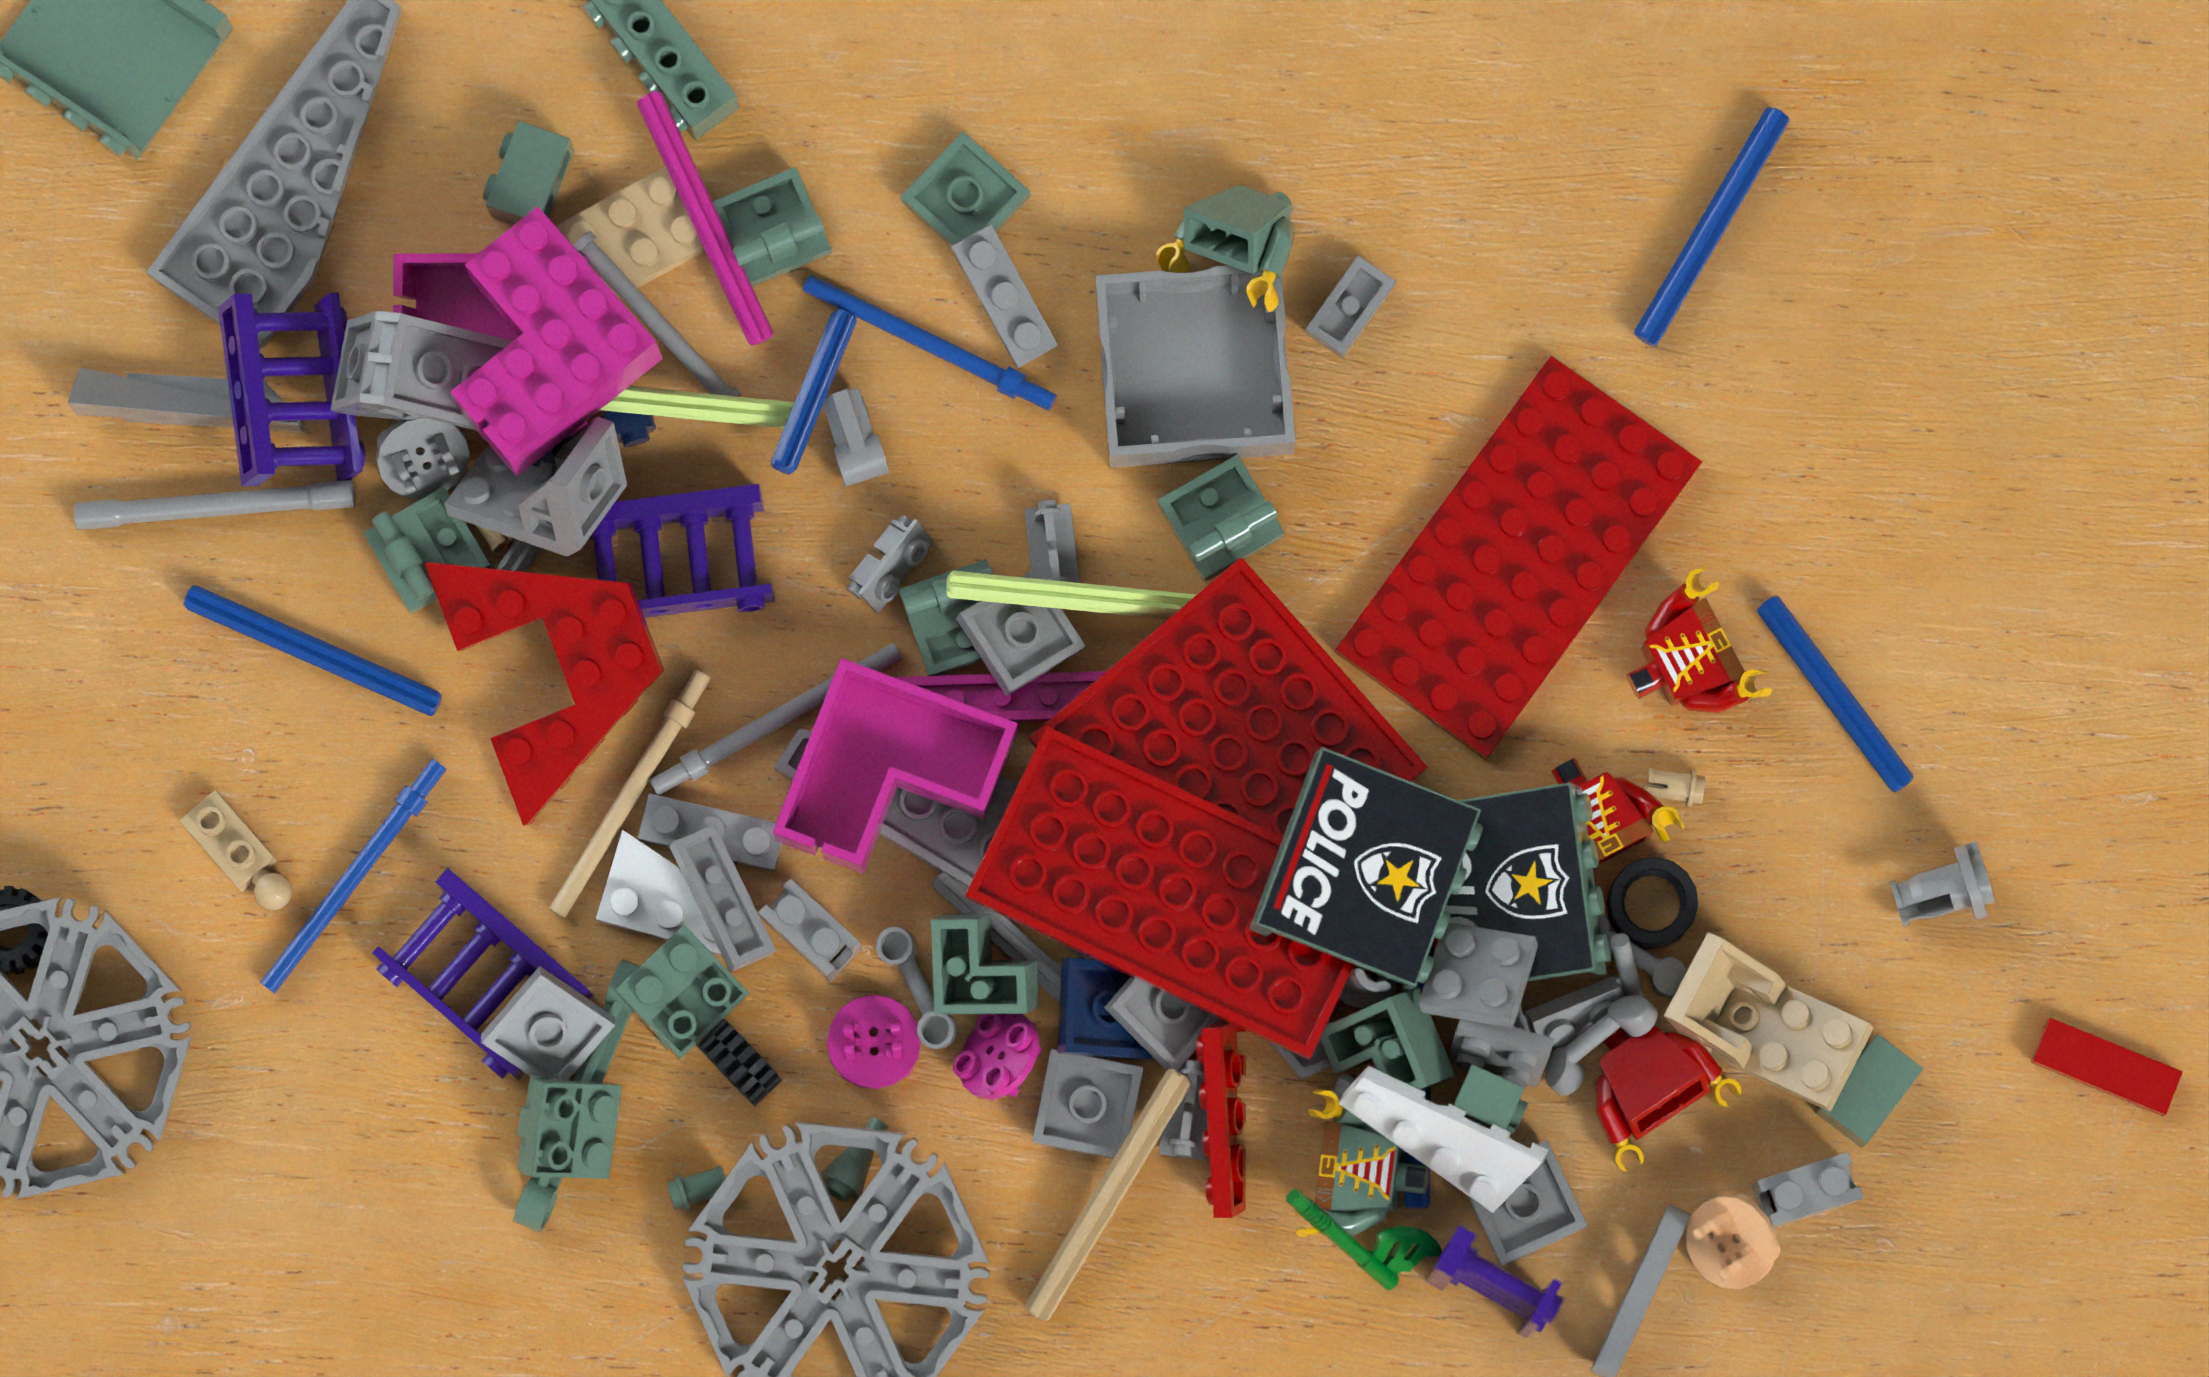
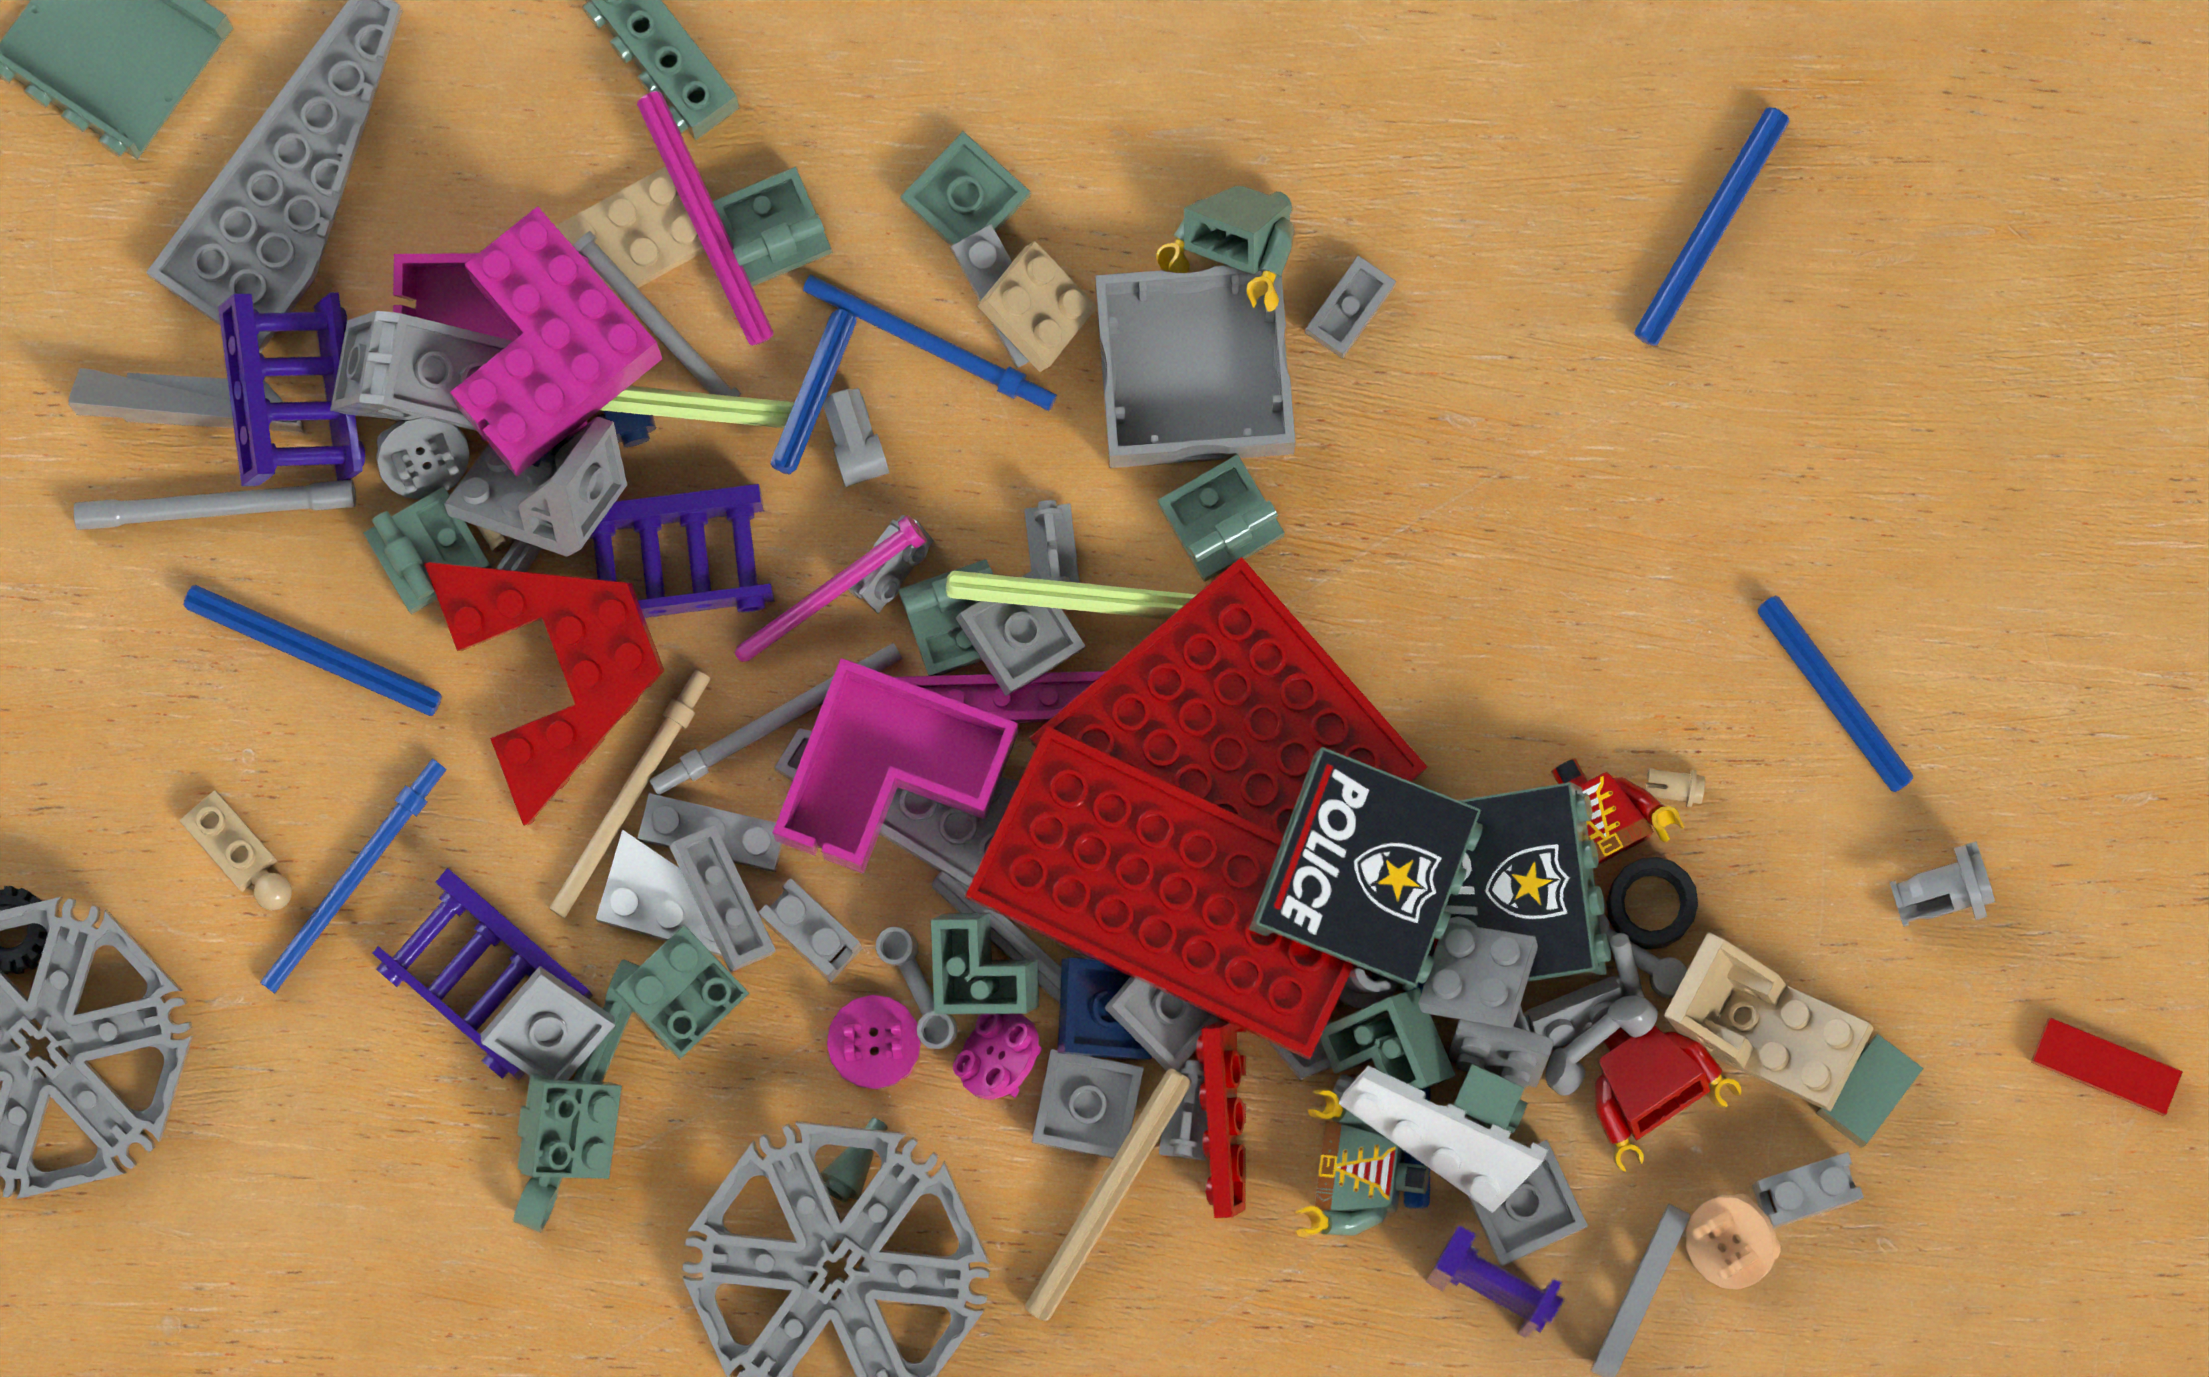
sand green brick [483,121,575,225] -> none
sand green pin [667,1165,726,1211] -> none
black tyre [697,1019,782,1106] -> none
green piece [1286,1188,1442,1290] -> none
red plate [1335,356,1702,760] -> none
torso [1626,566,1772,713] -> none
none -> dark pink bar [734,515,927,662]
none -> tan plate [977,241,1097,372]

